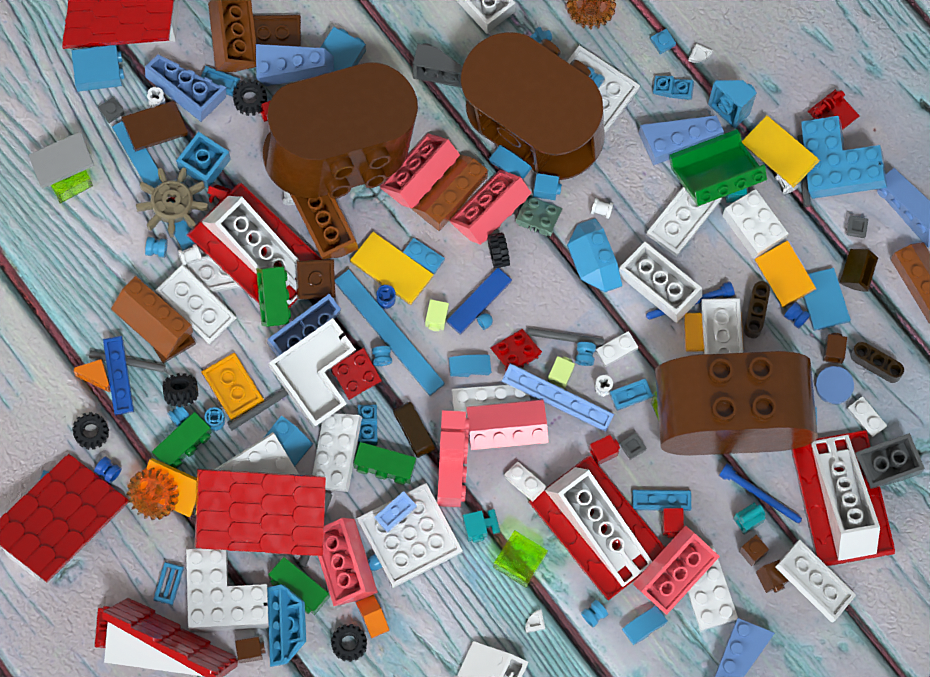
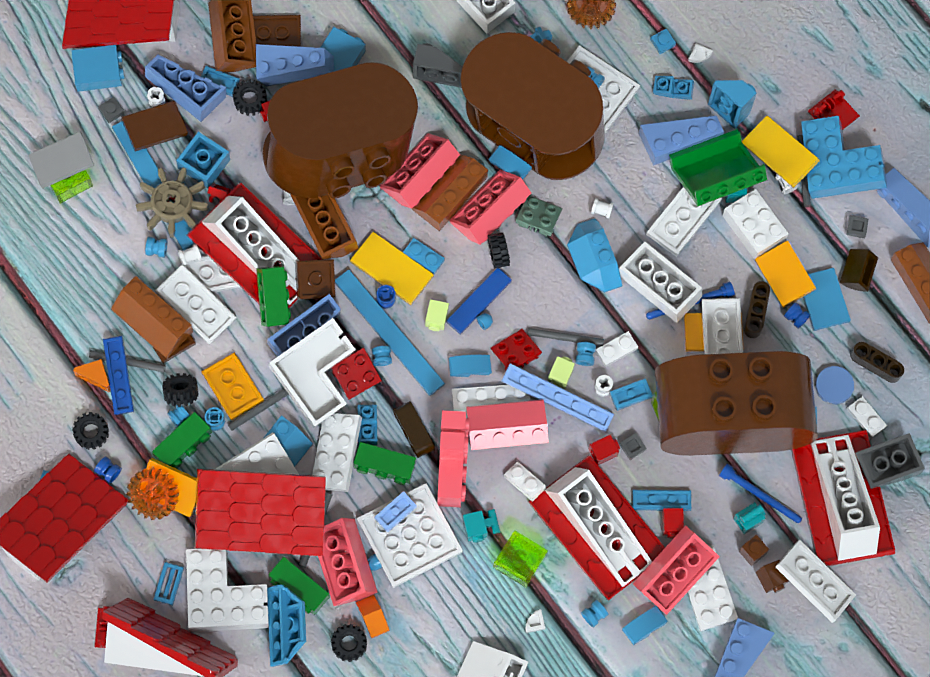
reddish brown brick [235,637,266,664] -> none
dark azure brick [533,173,562,201] -> none
reddish brown brick [823,333,847,364] -> none

